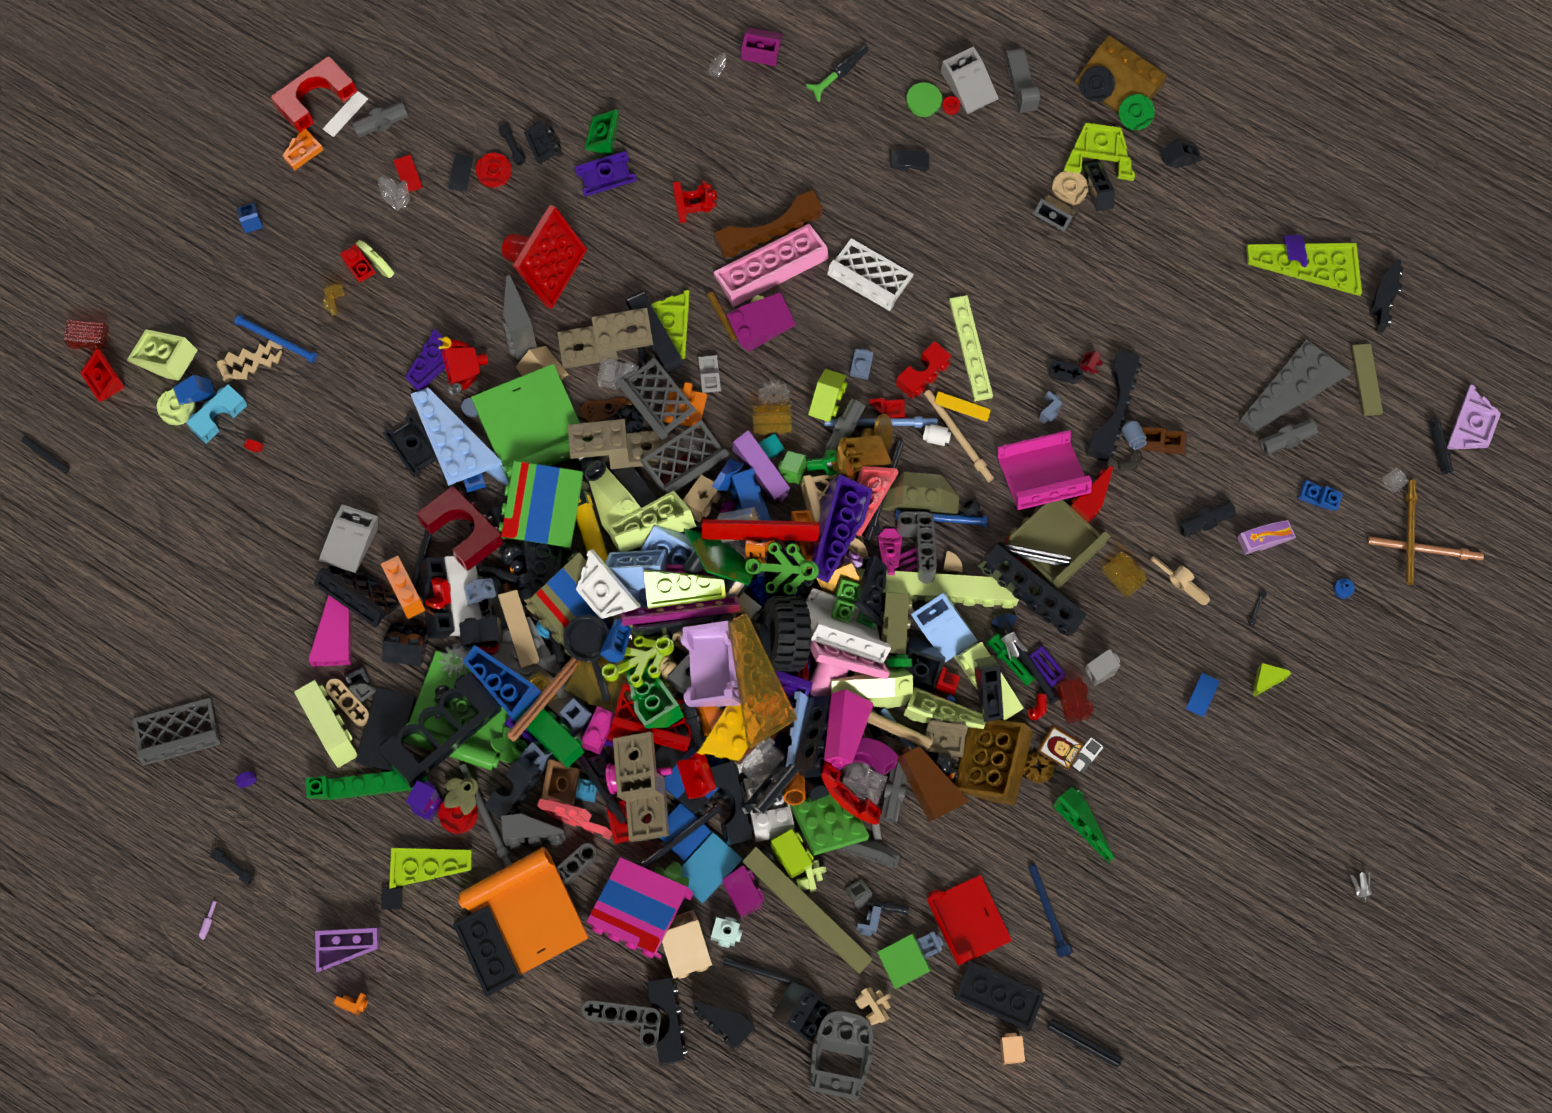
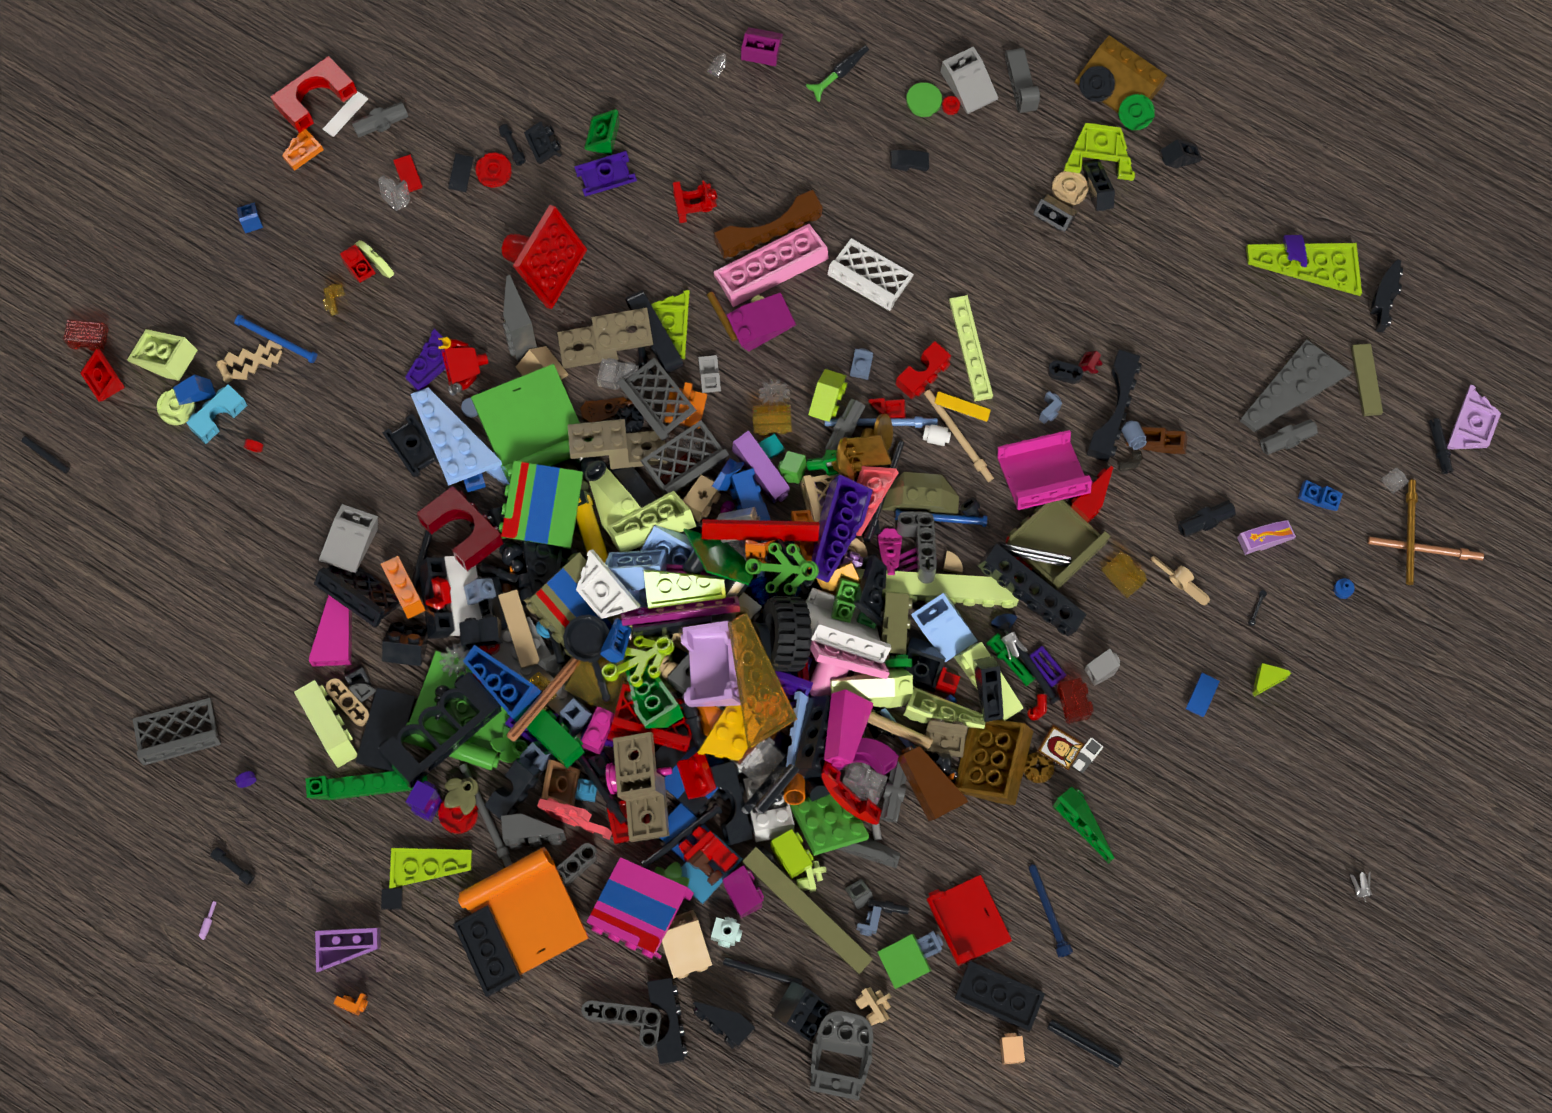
none -> red hips [679,826,739,886]

